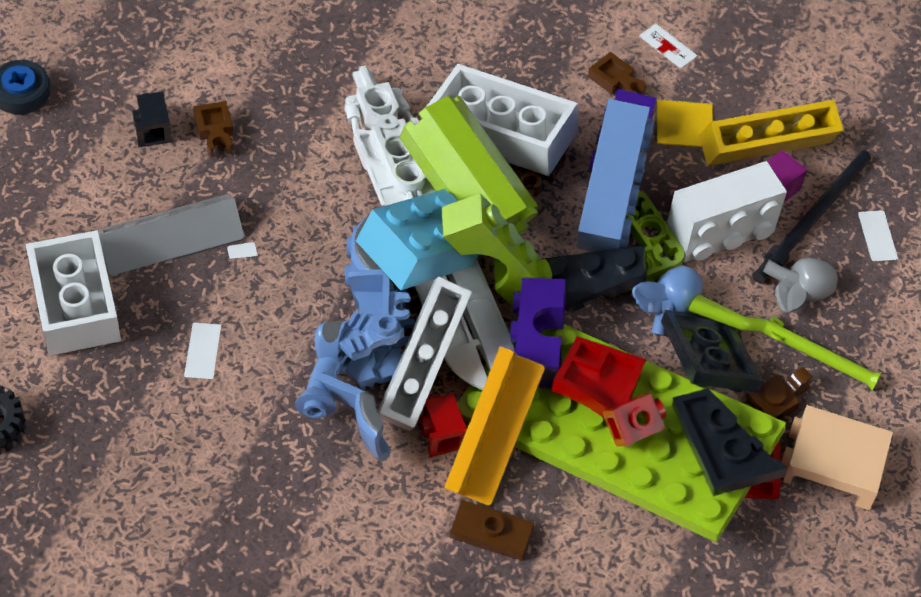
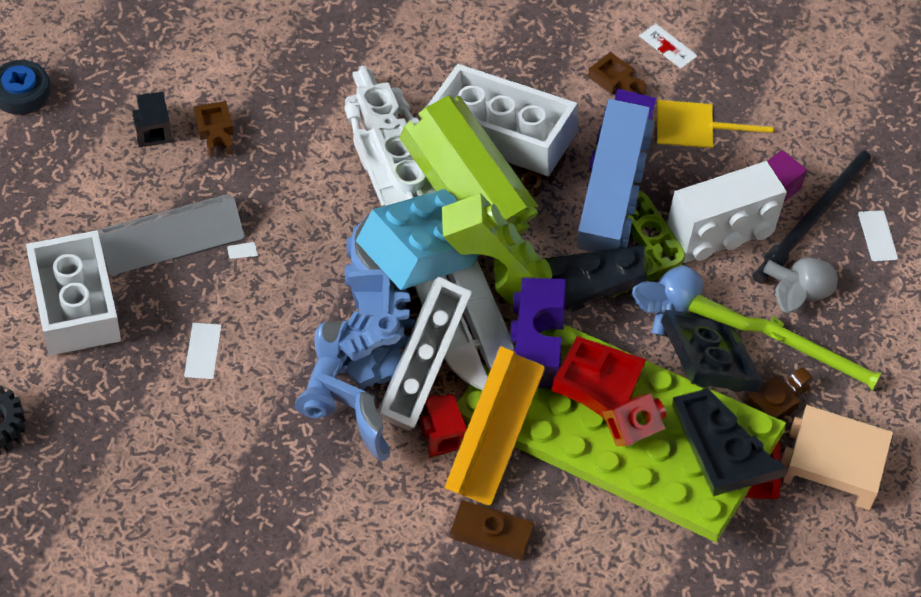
yellow brick [699,99,844,166] -> none

